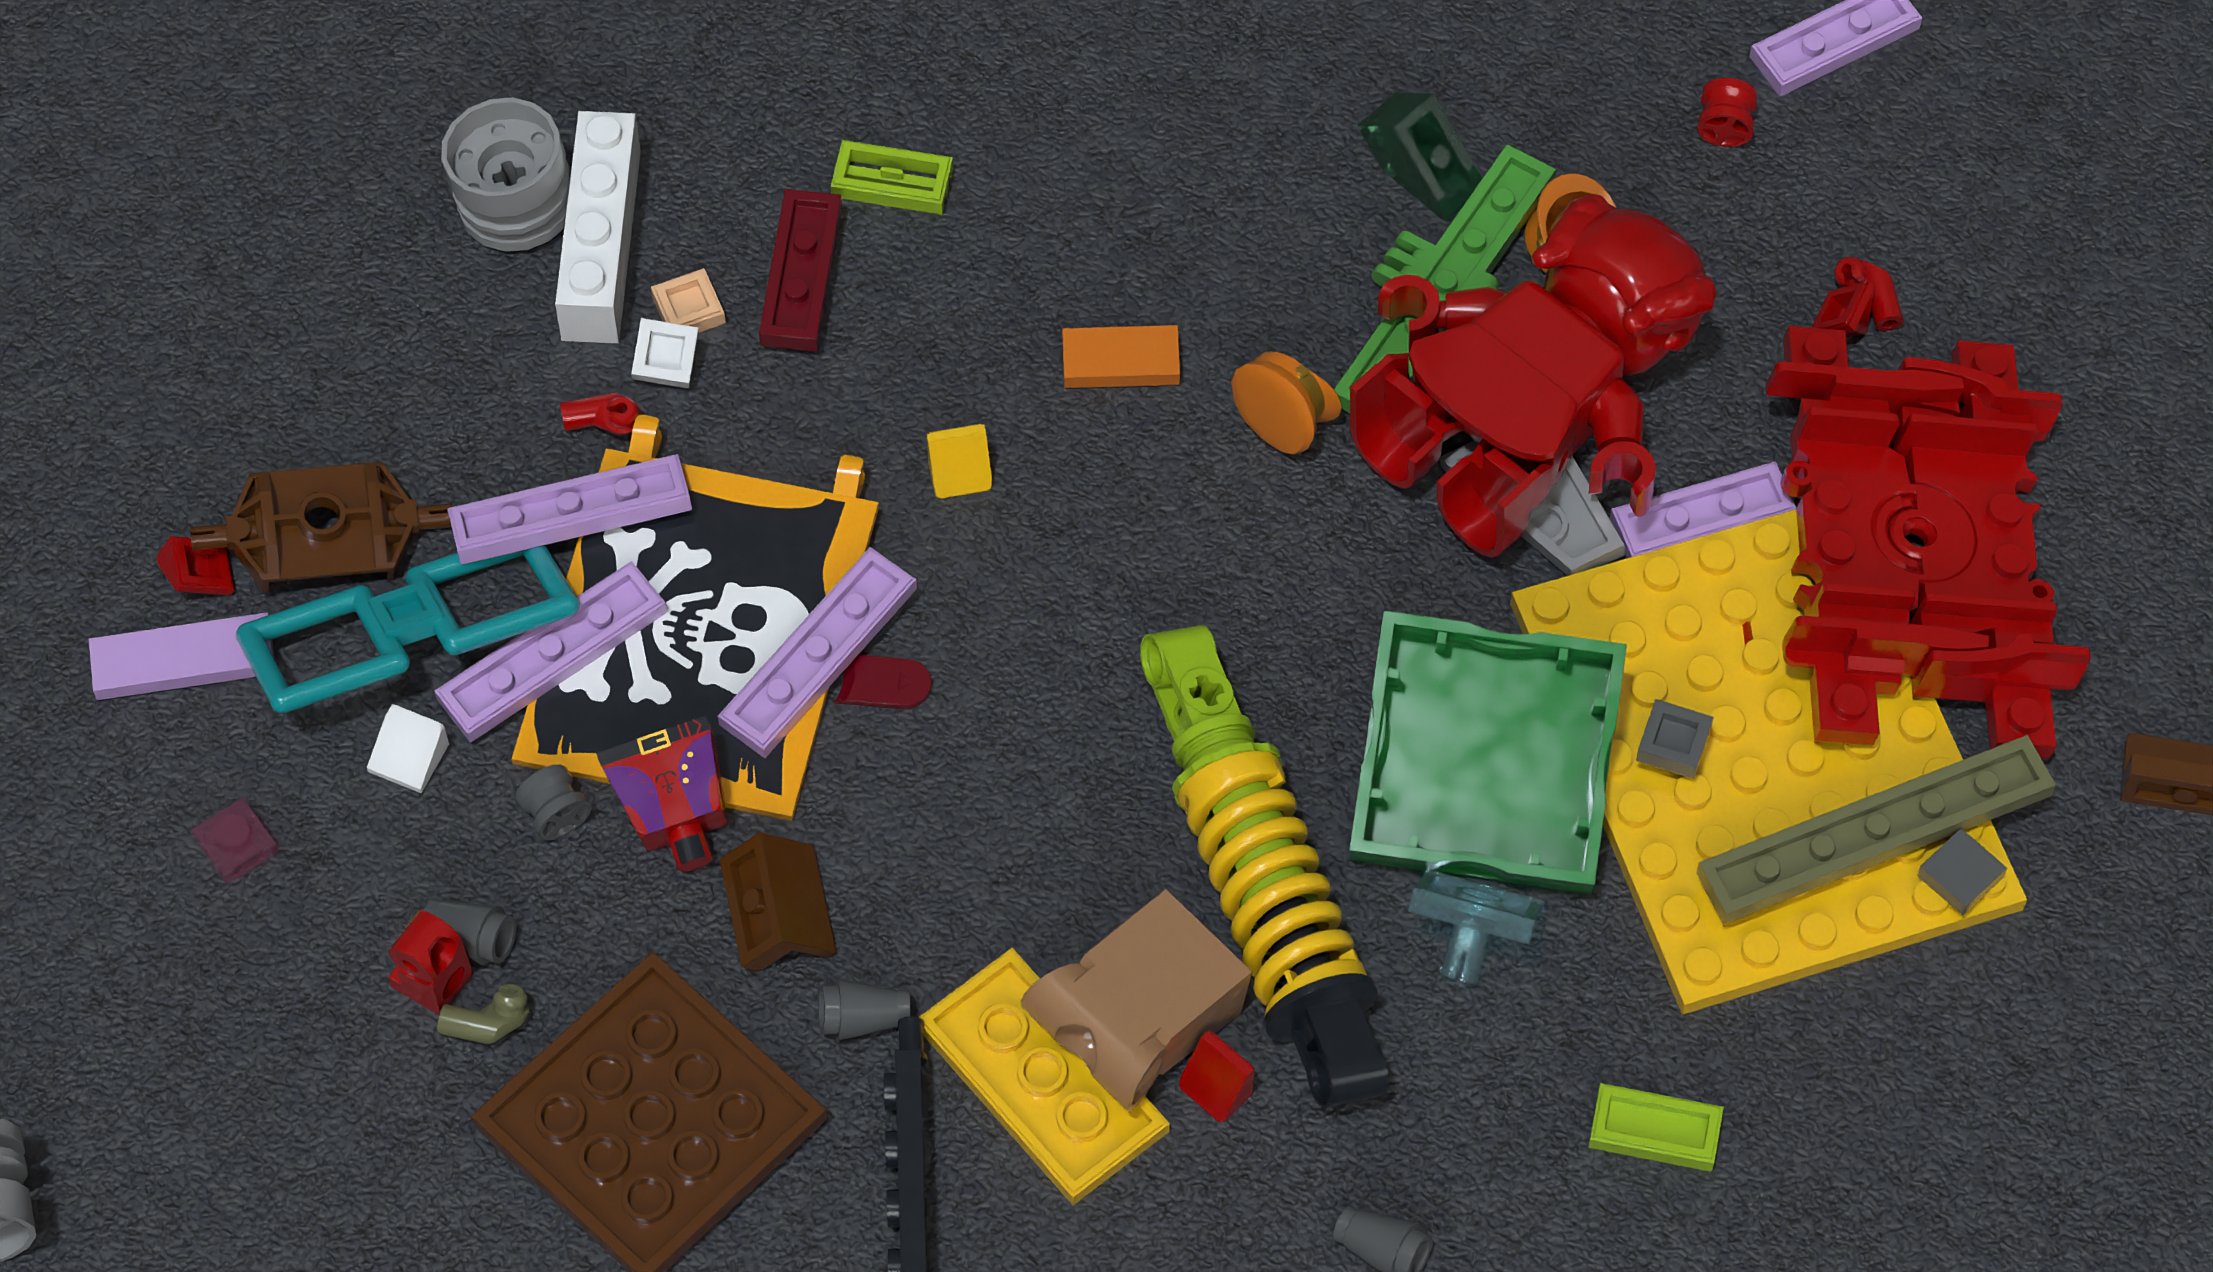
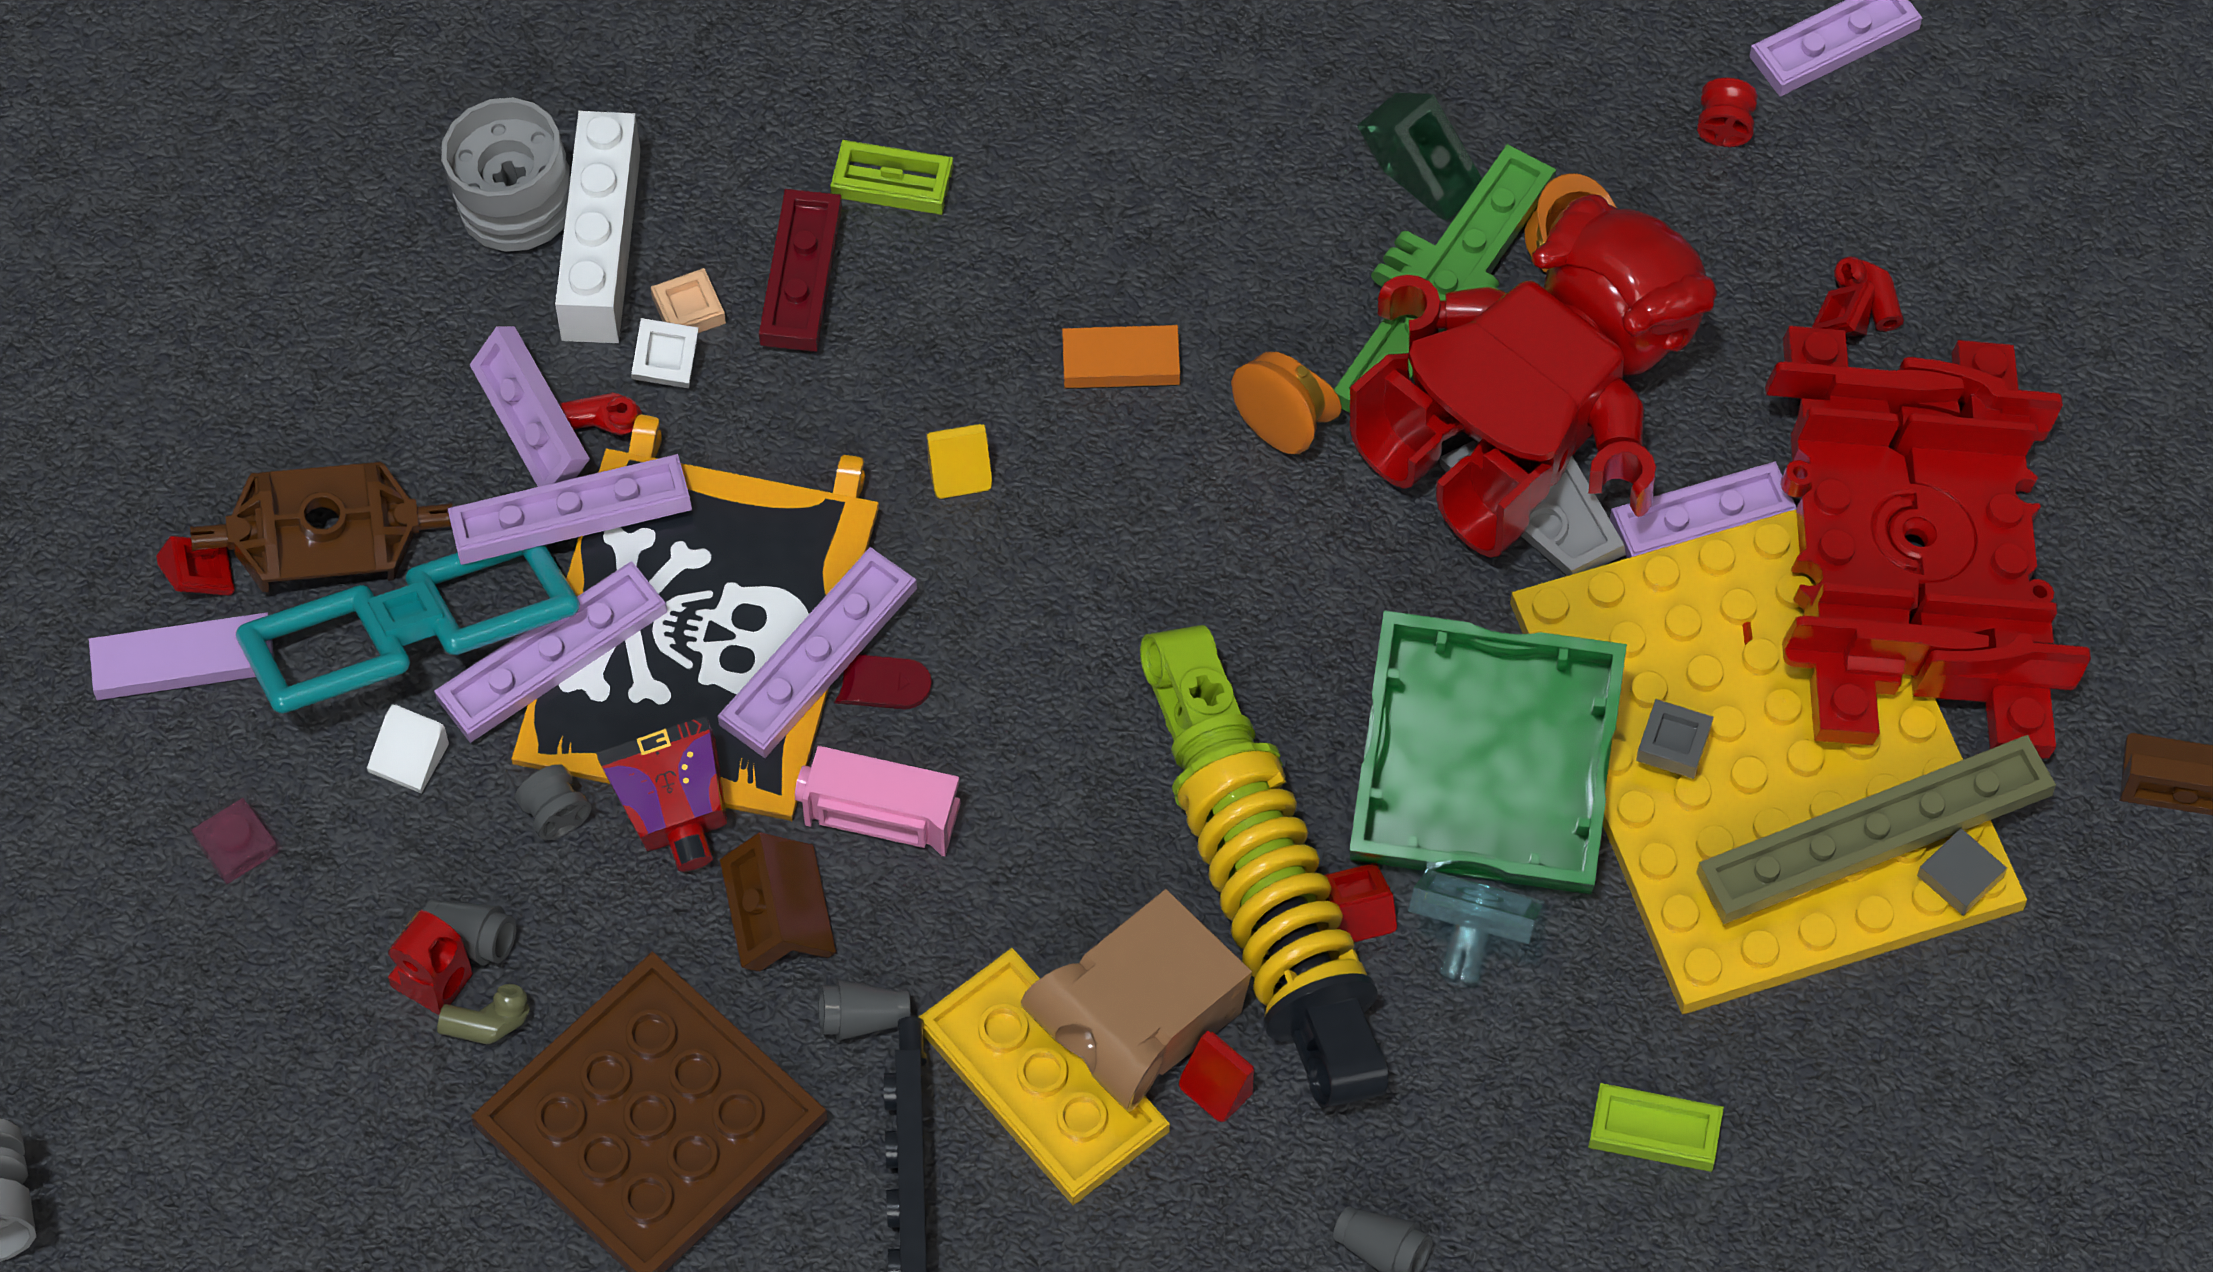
none -> lavender plate [470,326,590,487]
none -> bright pink window [795,746,961,856]
none -> red slope [1324,863,1397,942]

